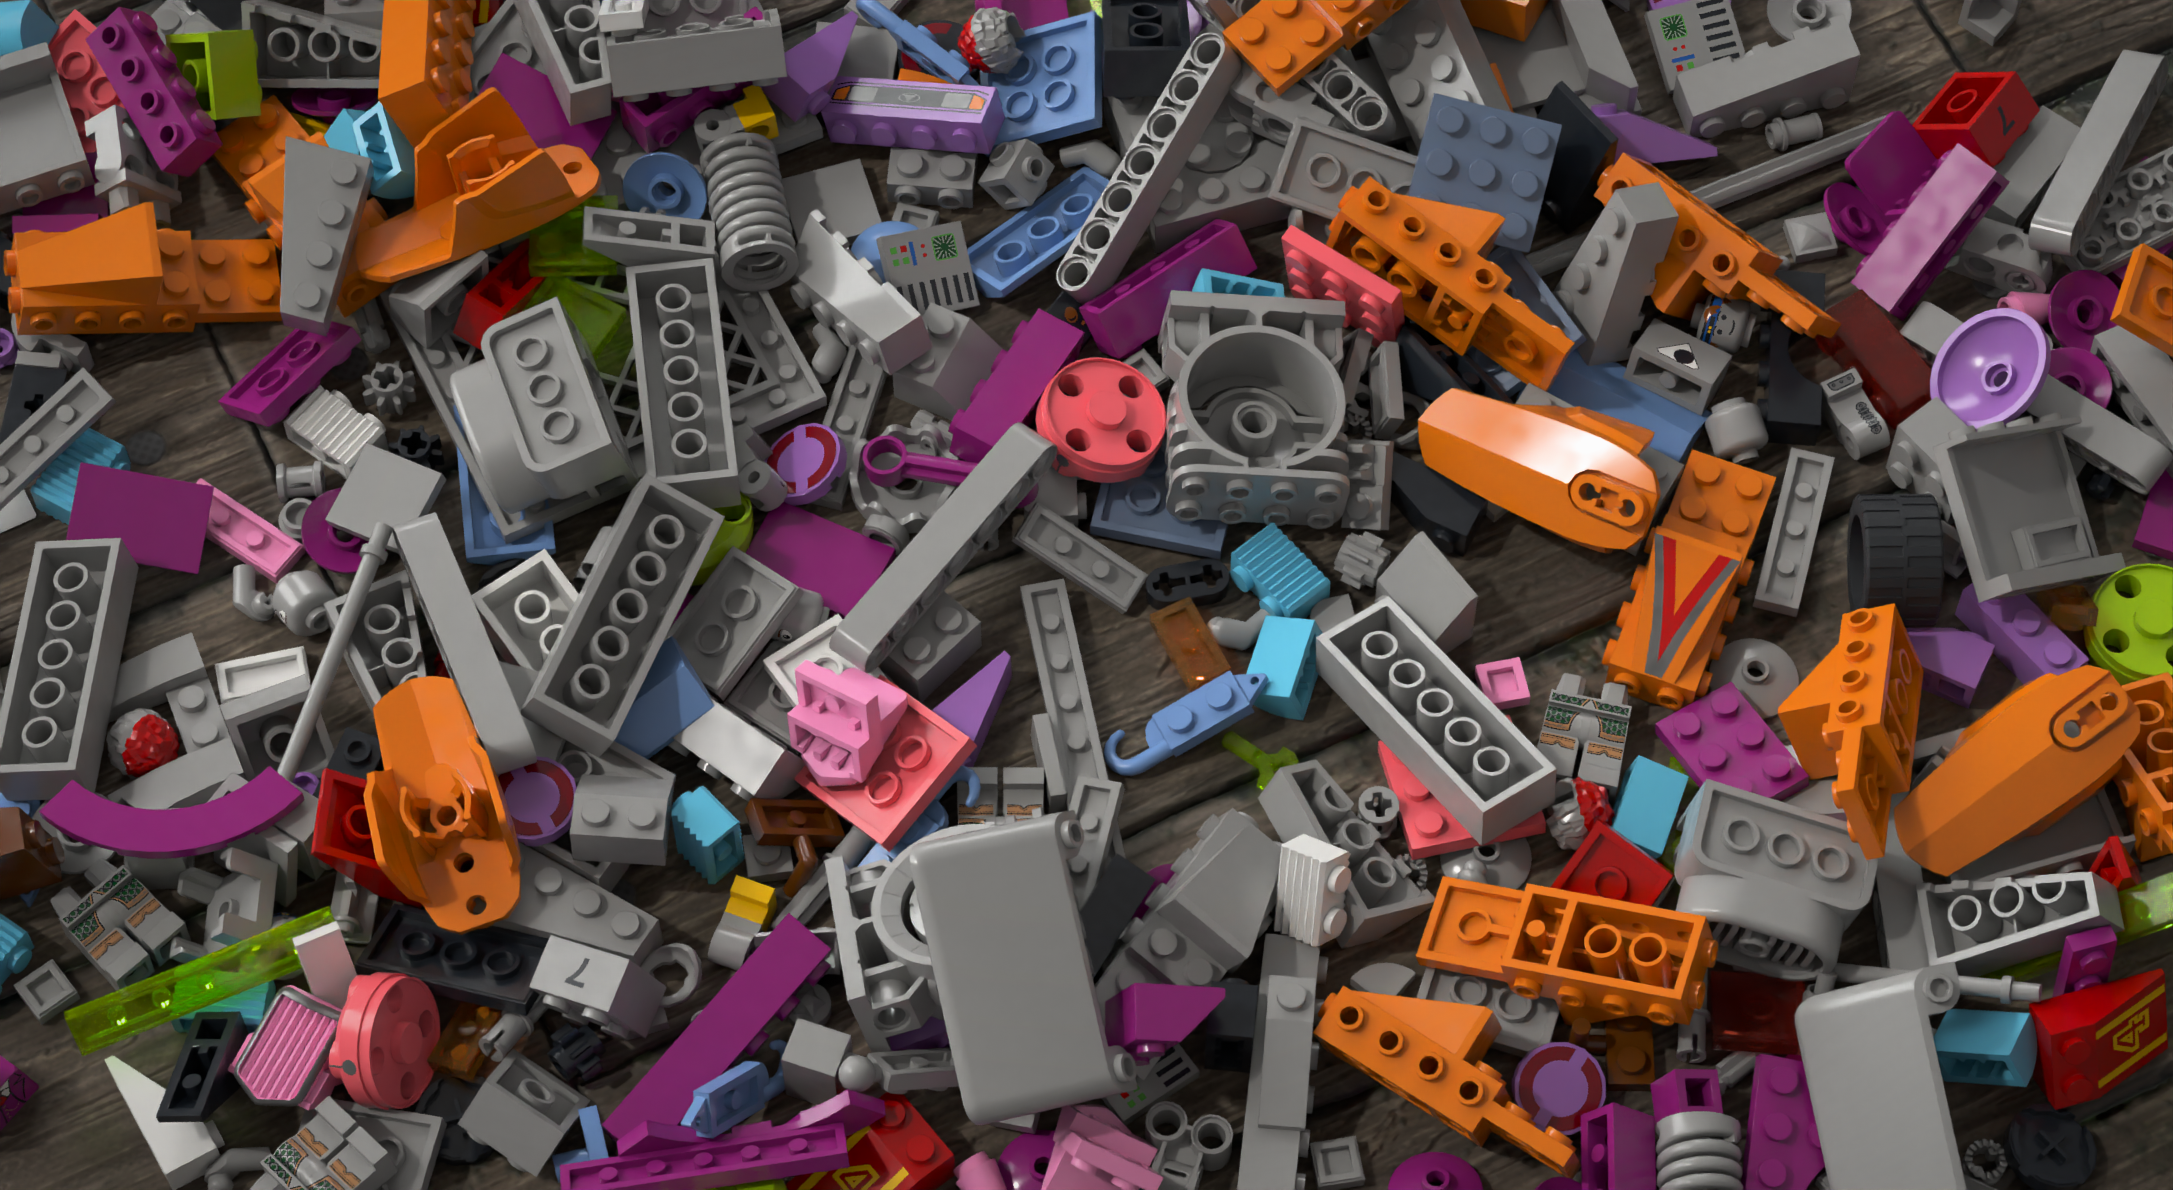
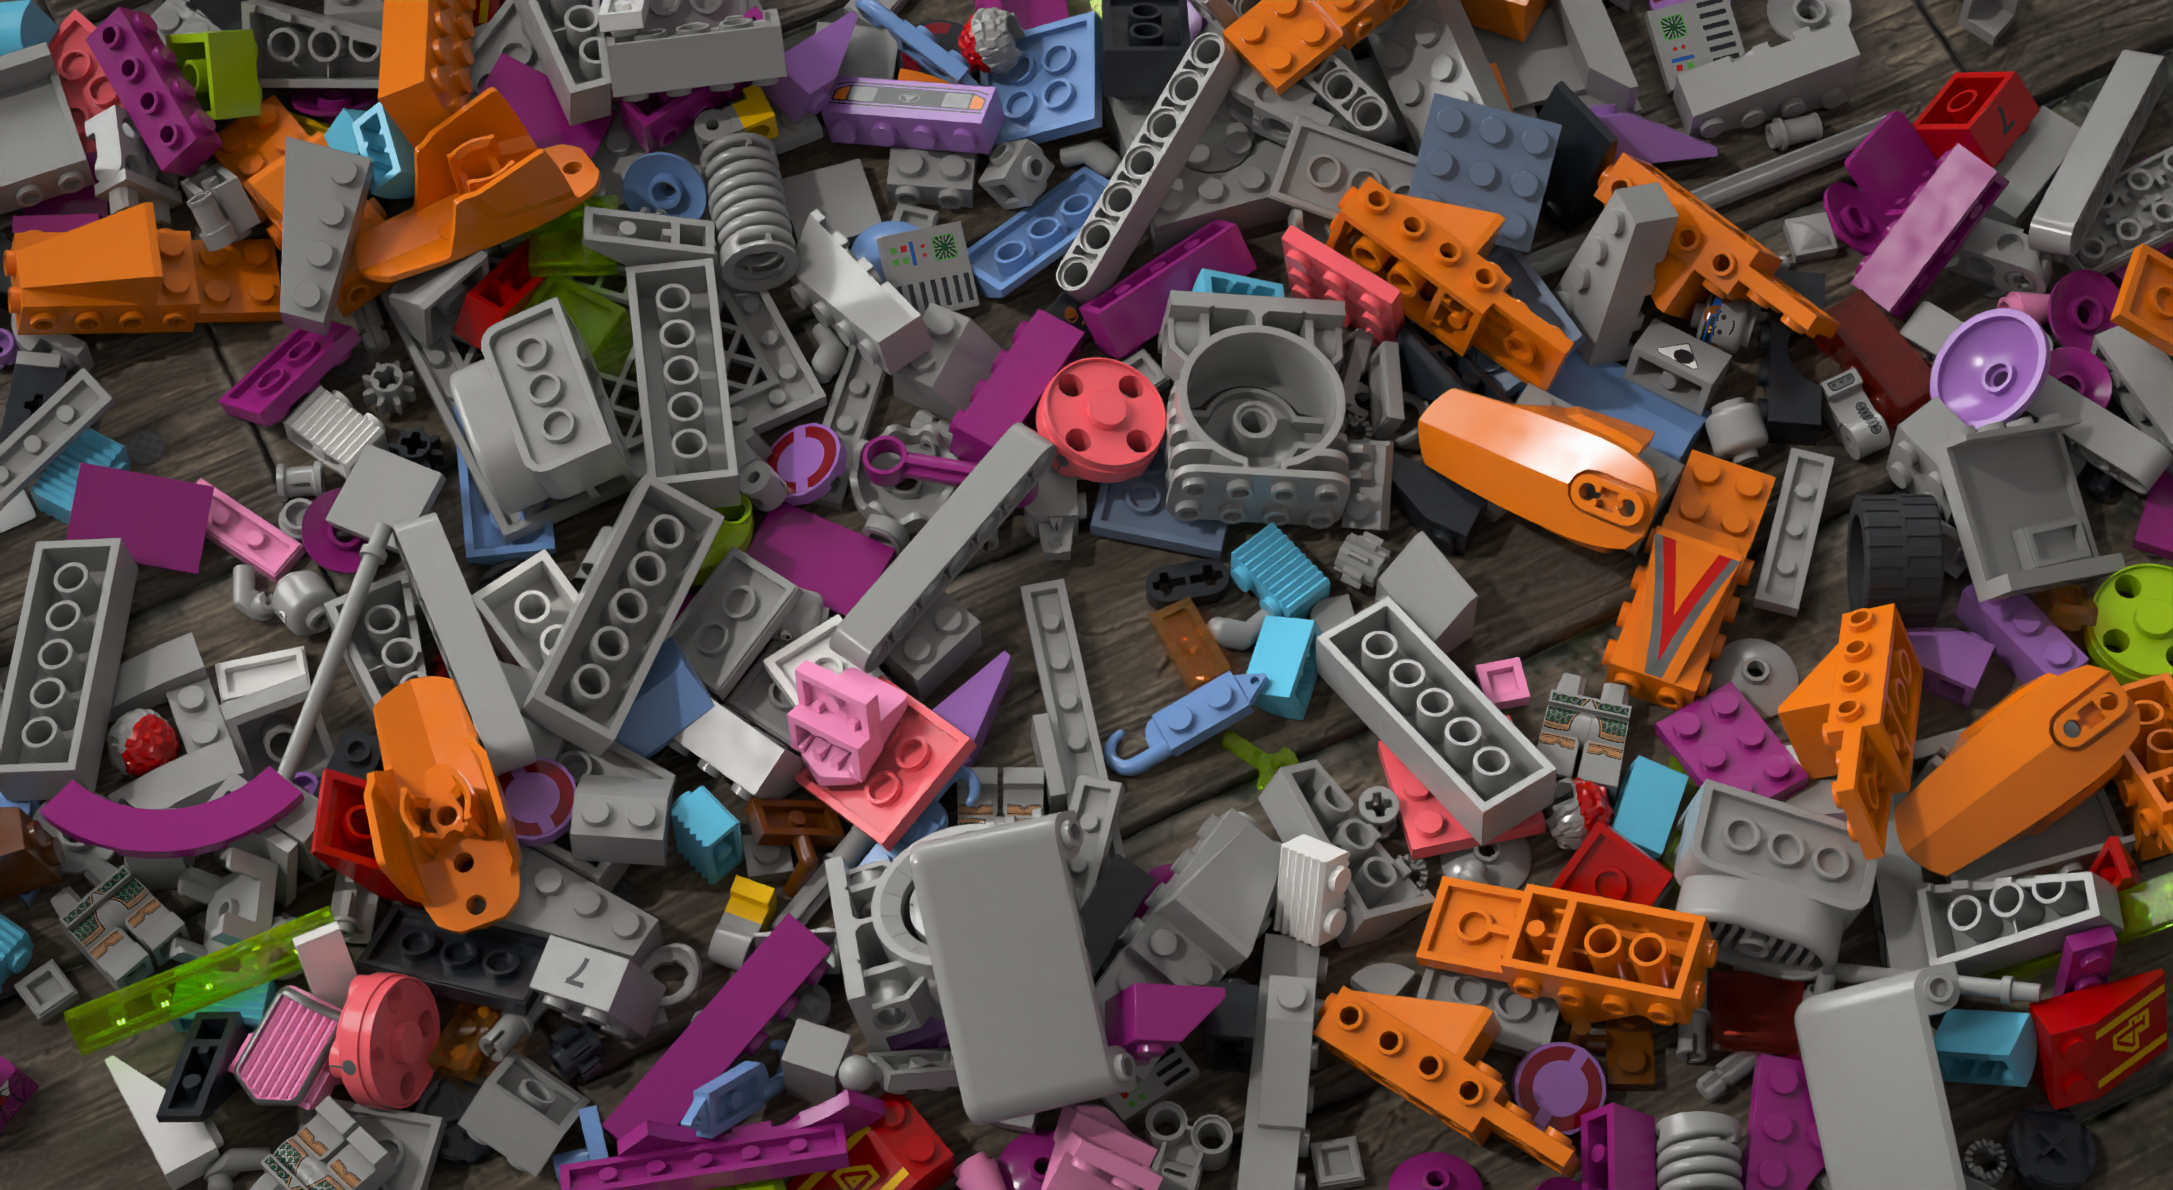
light grey tile [1012,502,1148,614] -> none
magenta brick [1650,1069,1723,1125] -> none
none -> light grey hinge [180,163,261,252]

